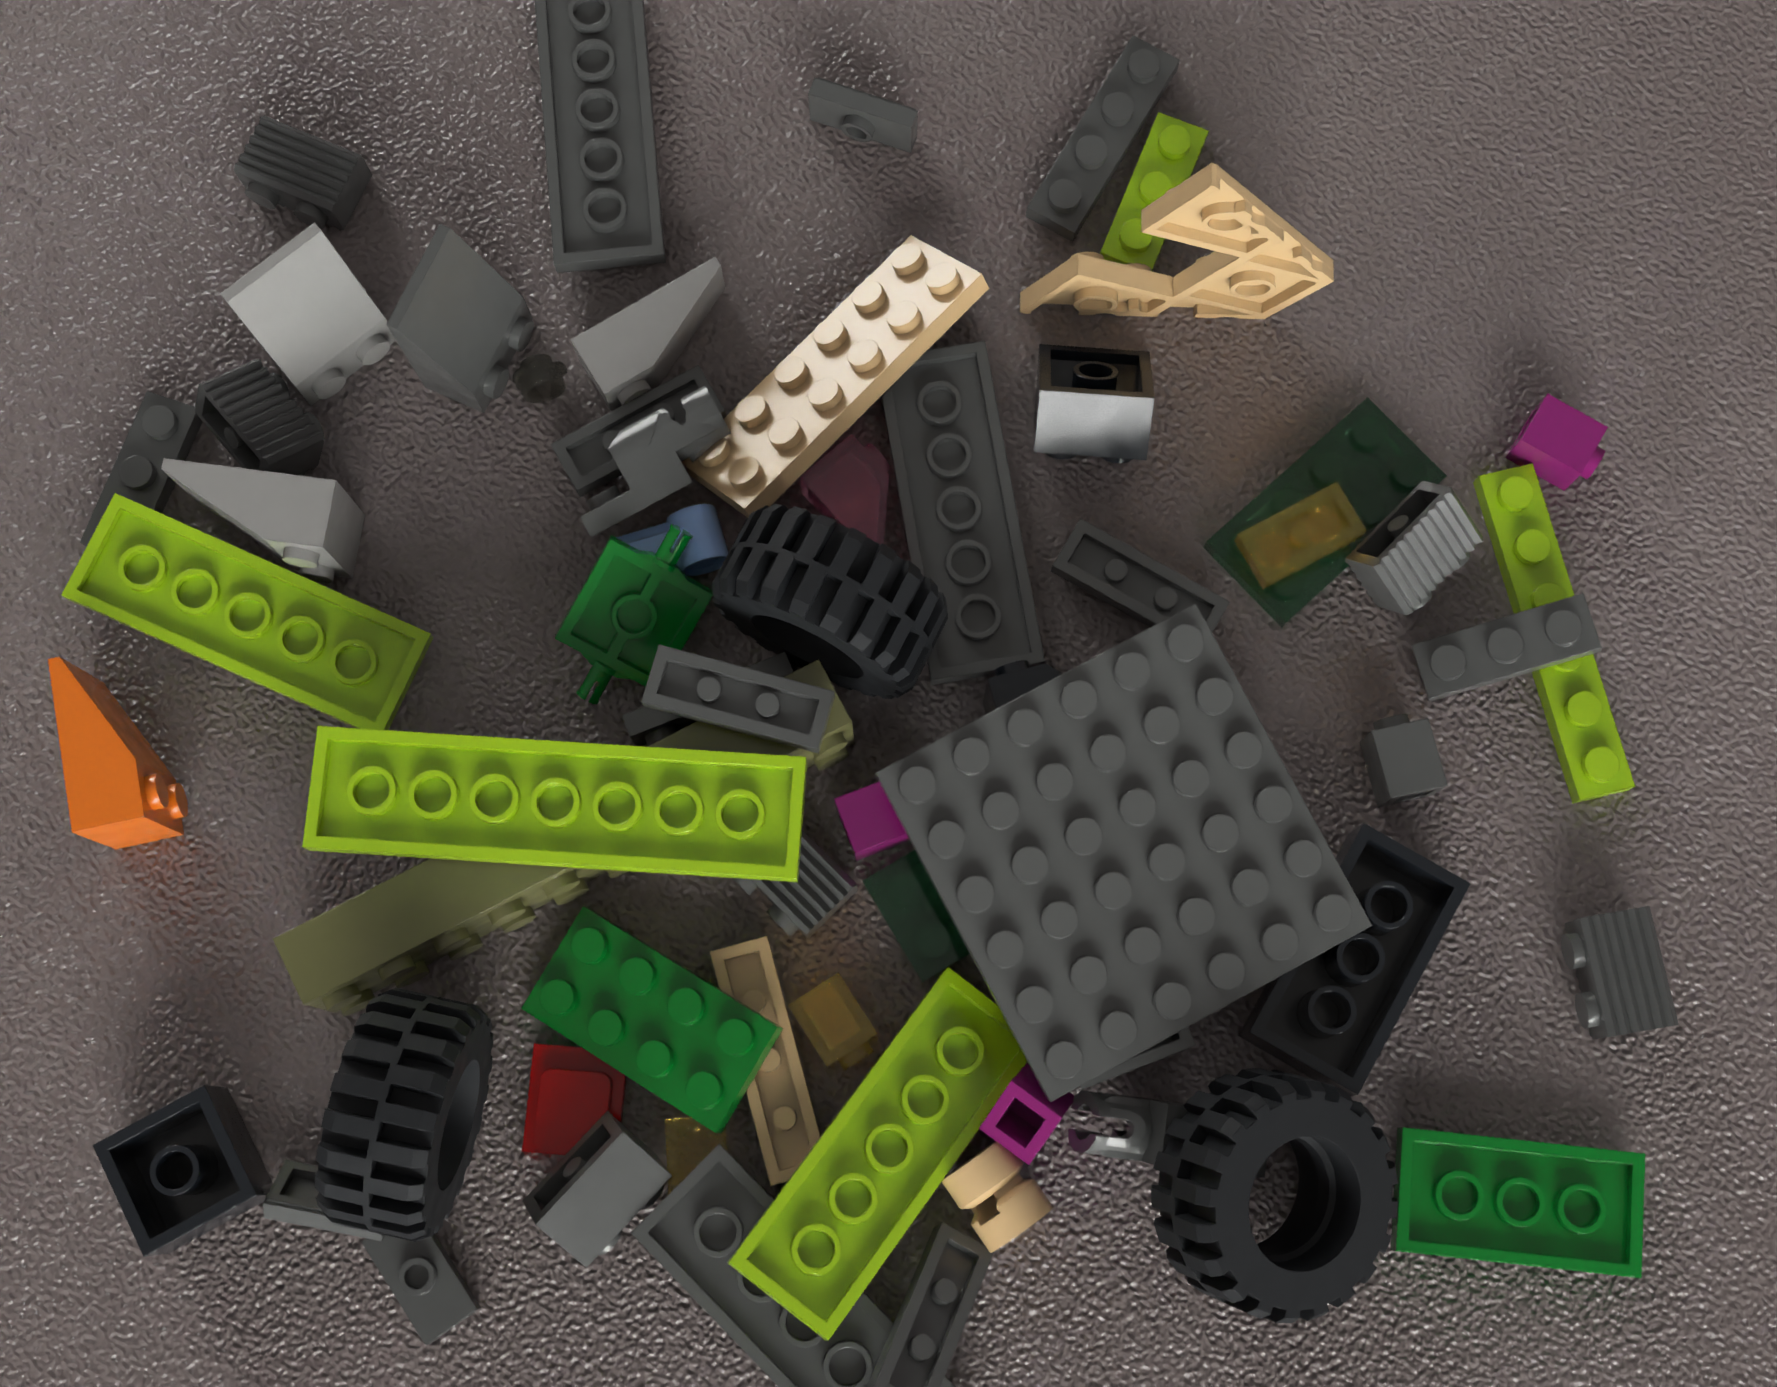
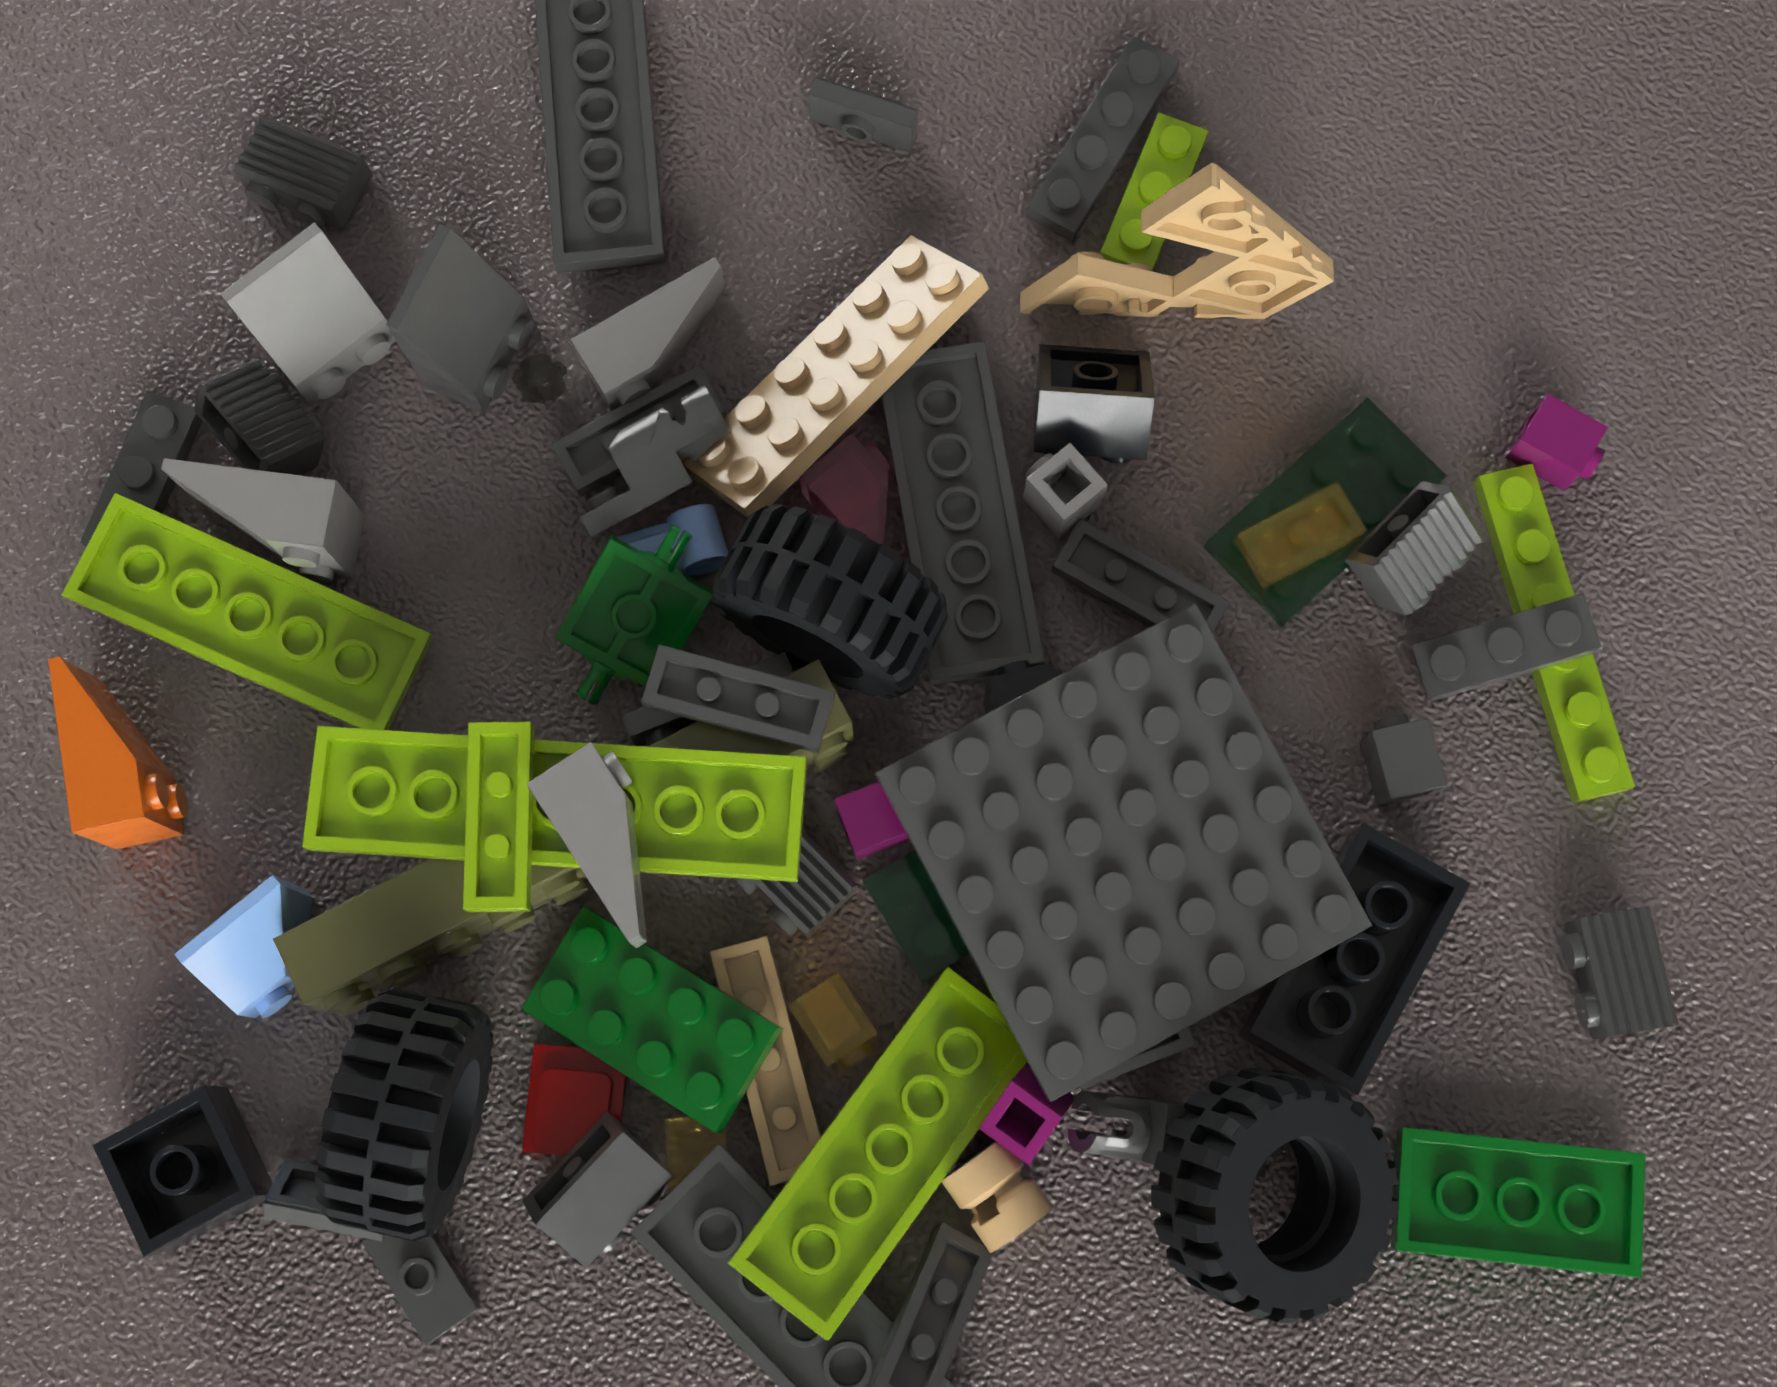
none -> light blue slope [174,875,313,1018]
none -> lime plate [463,722,535,912]
none -> light grey slope [527,742,647,948]
none -> light grey brick [1023,443,1108,540]

